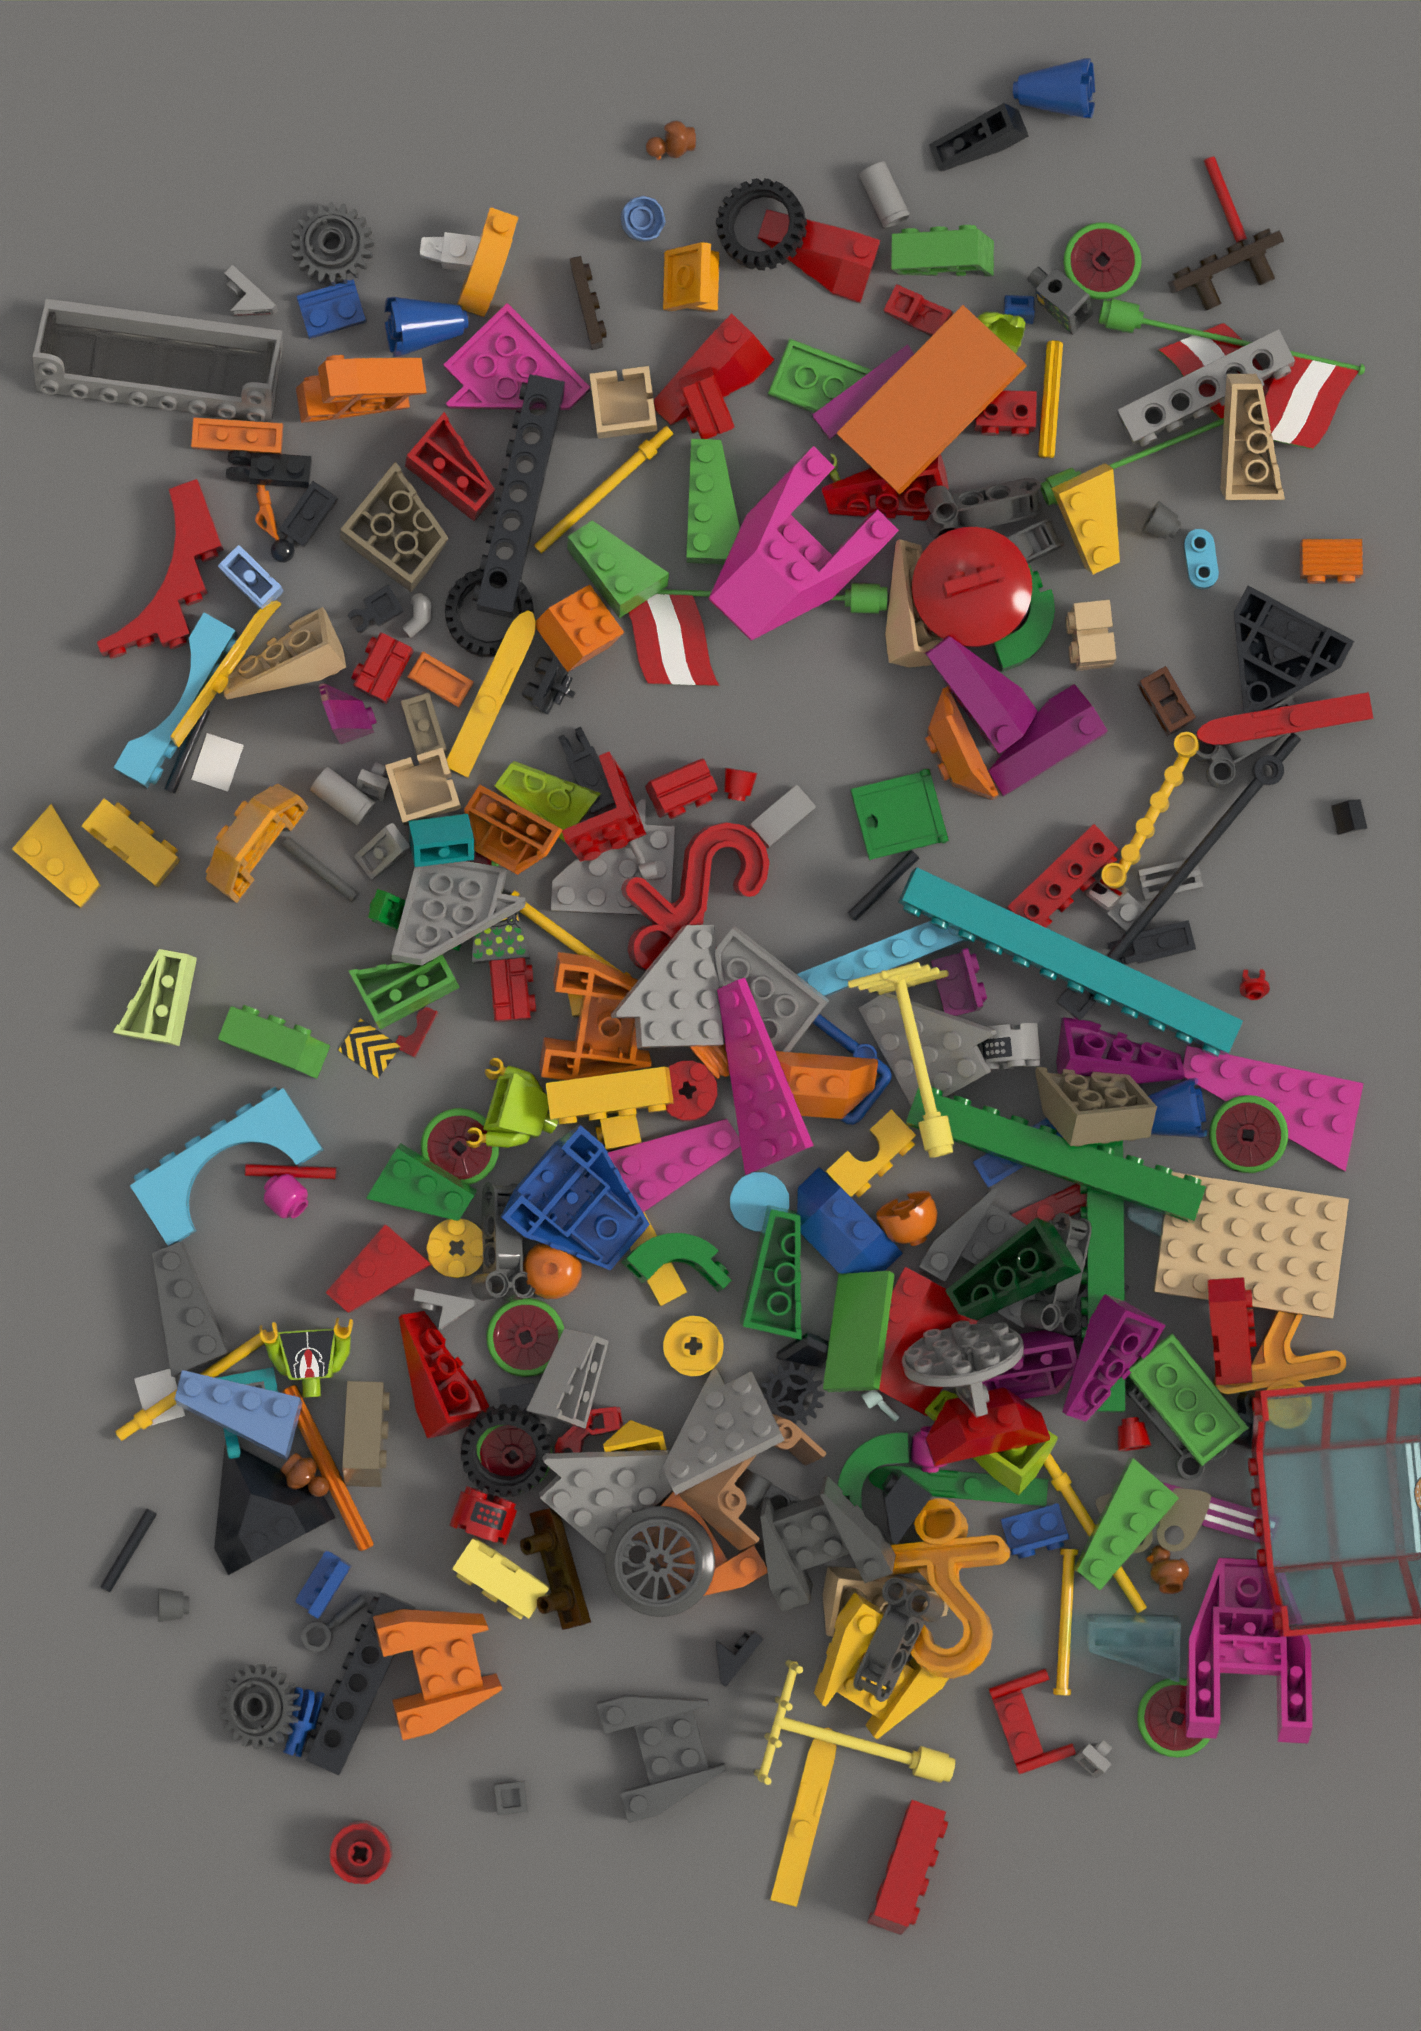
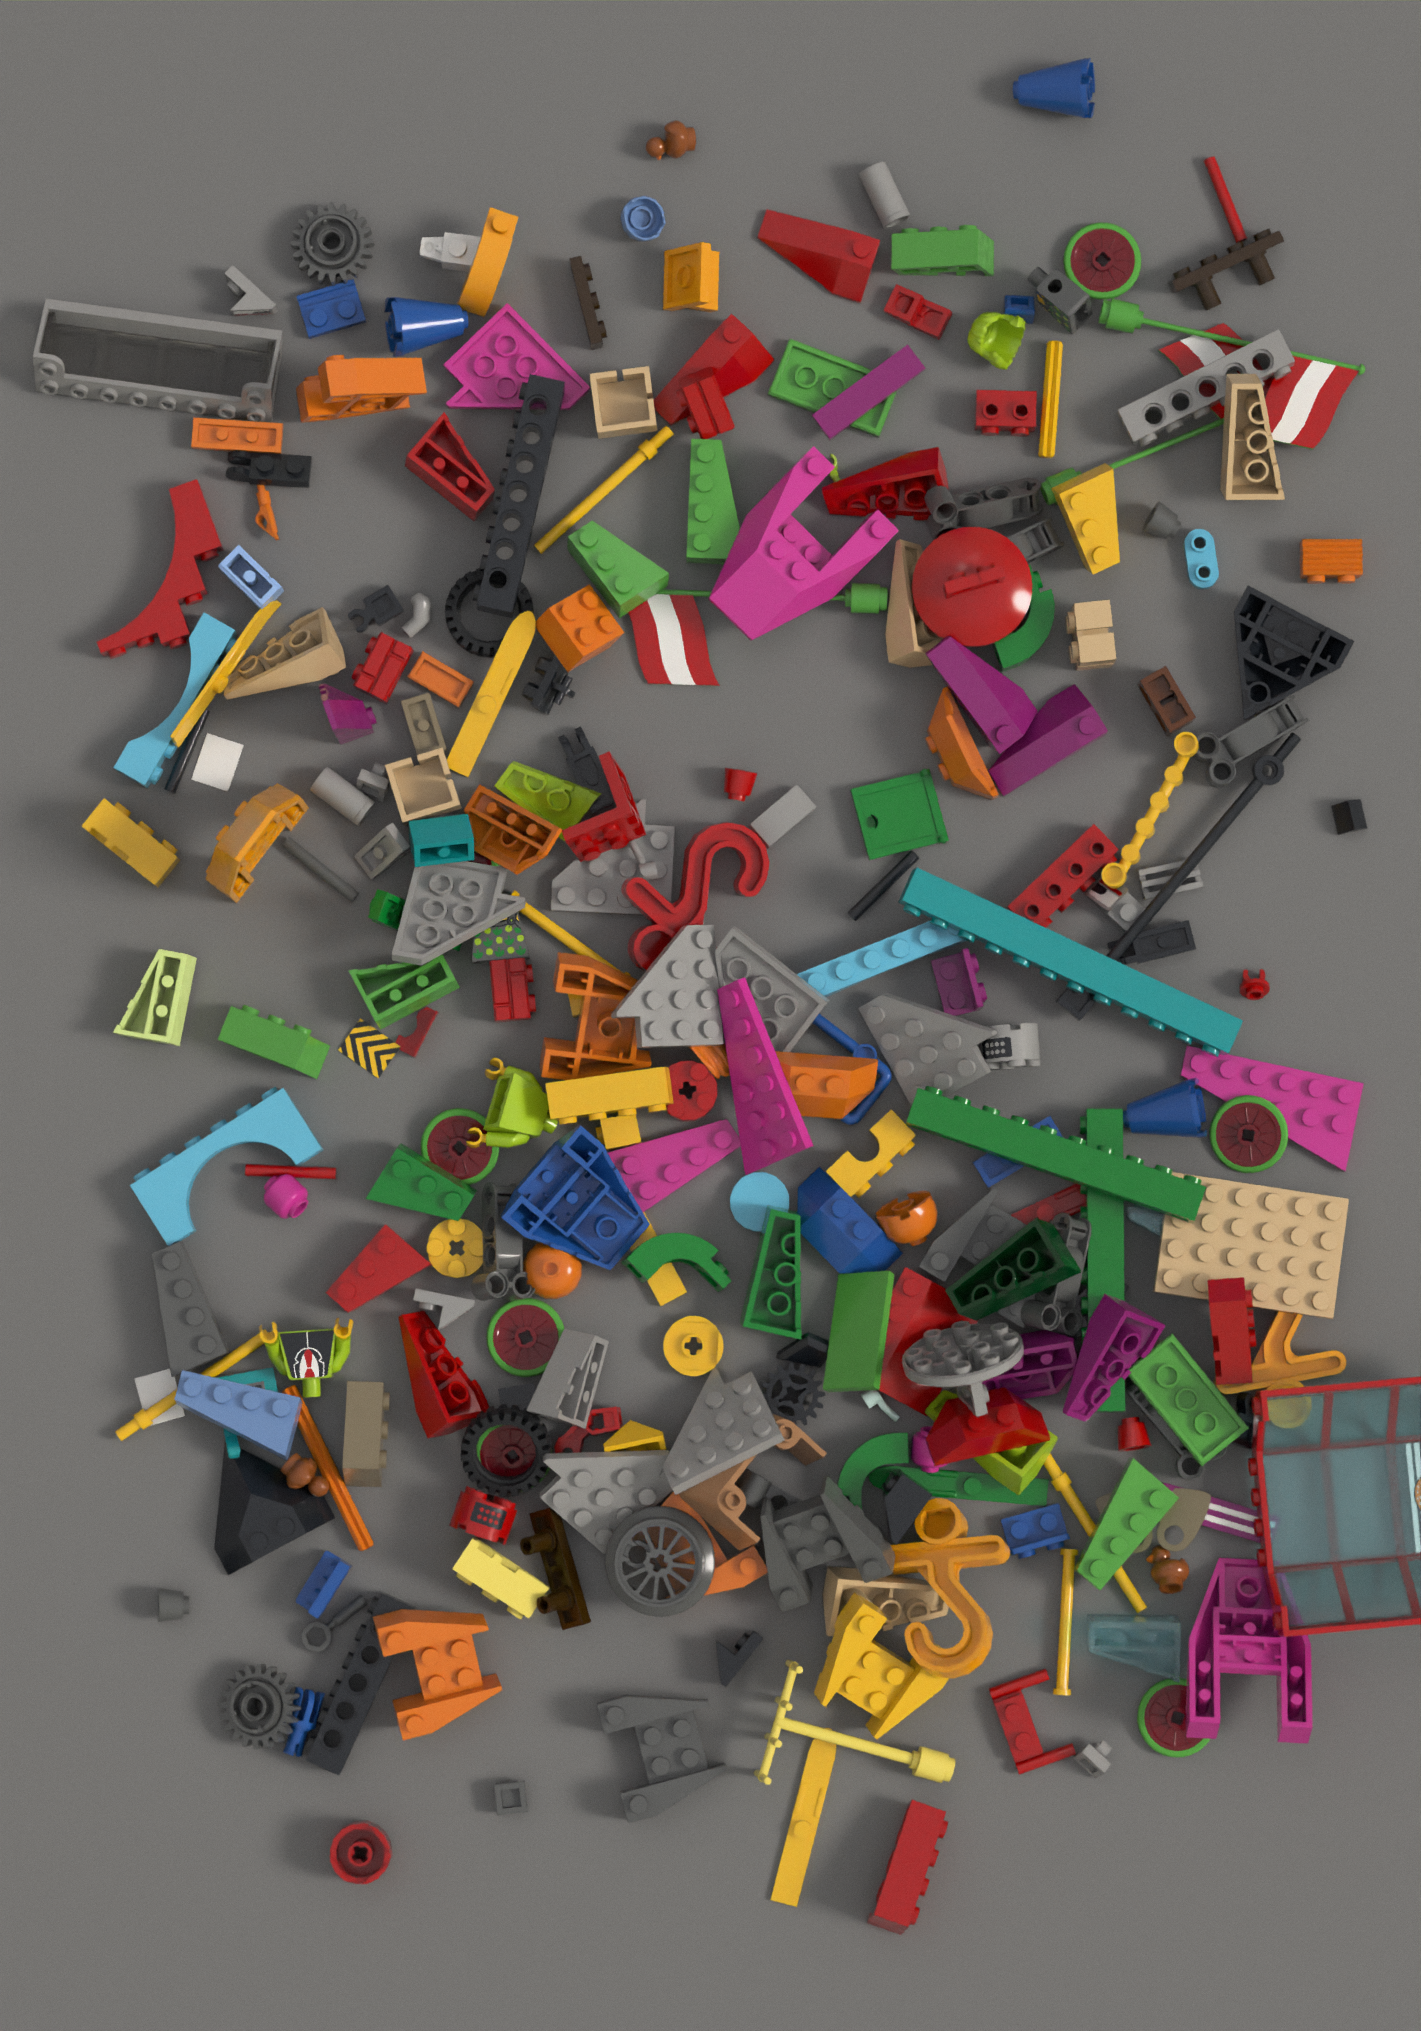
yellow wing [12,804,101,908] -> none
black bar [100,1508,157,1592] -> none
black plate [271,481,338,563] -> none
dark tan wedge [340,461,448,592] -> none
red brick [645,758,718,819] -> none
black tyre [716,178,807,271] -> none
orange tile [836,305,1027,495] -> none
light yellow piece [848,962,954,1158] -> none
dark grey piece [853,1577,944,1702] -> none
black slope [929,103,1029,172] -> none
dark tan wedge [1035,1067,1157,1146] -> none
magenta wedge [1056,1017,1185,1084] -> none
red piece [1196,692,1374,745] -> none

